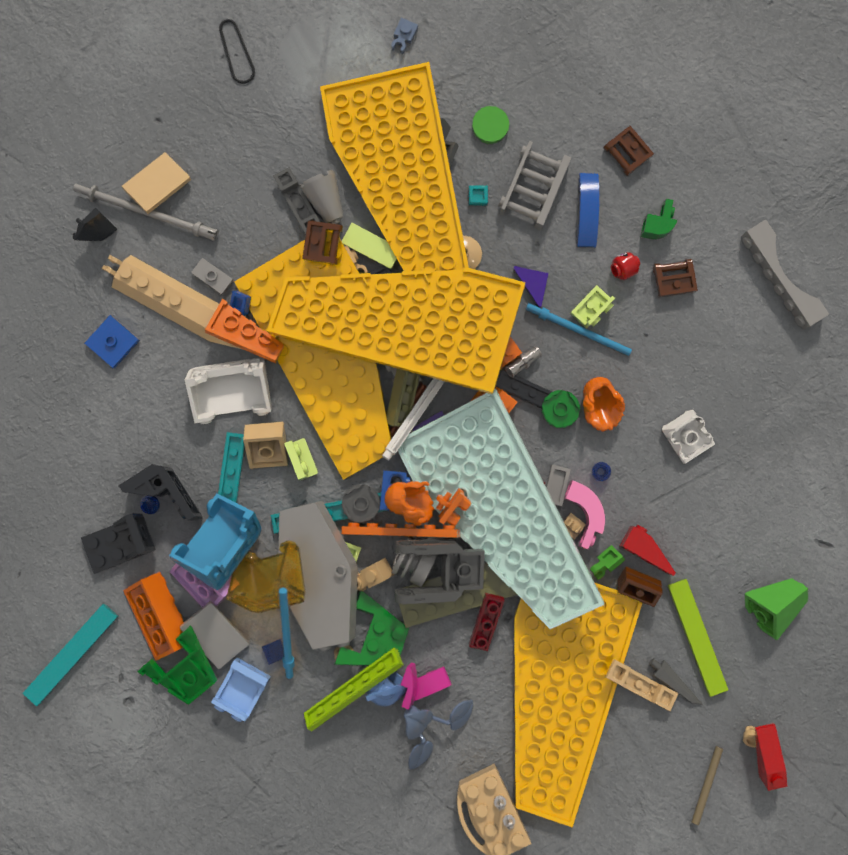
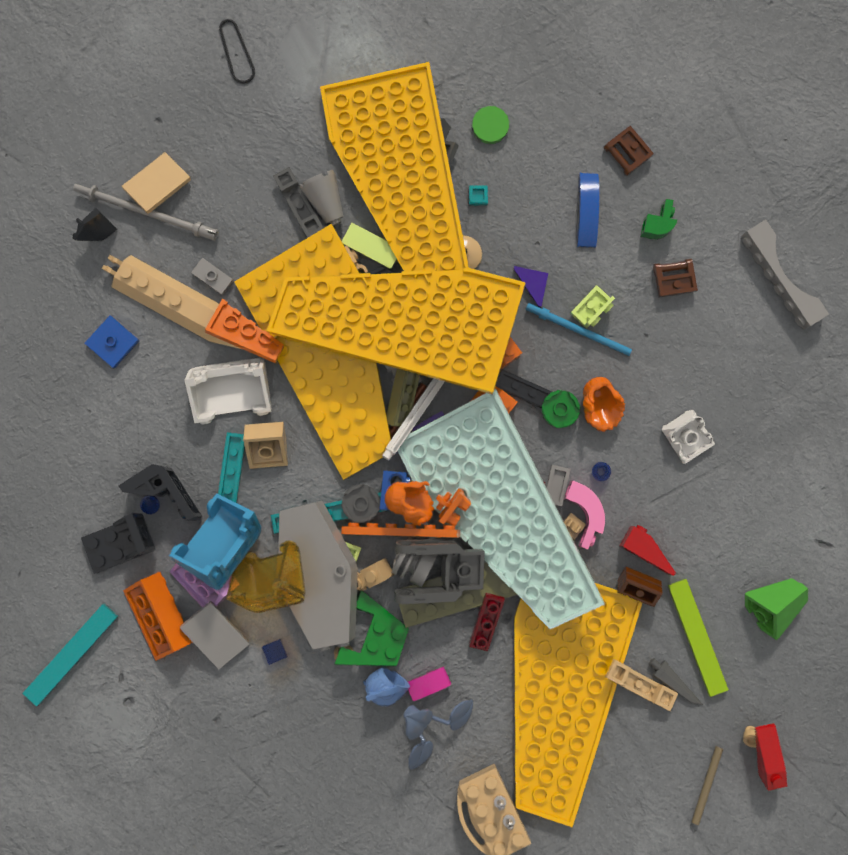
green wing [137,626,217,705] -> none
light blue panel [211,657,271,722] -> none
blue tile [230,290,251,315] -> none
dark azure bar [279,588,295,679] -> none
yellowish green bracket [284,438,318,480] -> none
reddish brown plate [302,220,343,265] -> none
lime tile [303,648,403,731] -> none
sand blue plate [392,18,418,54] -> none
dark pink slope [401,662,417,710] -> none
light grey fence [498,141,571,231] -> none
light grey pin [505,346,542,377] -> none
bright green plate [590,545,625,580] -> none
red head [611,252,640,280] -> none

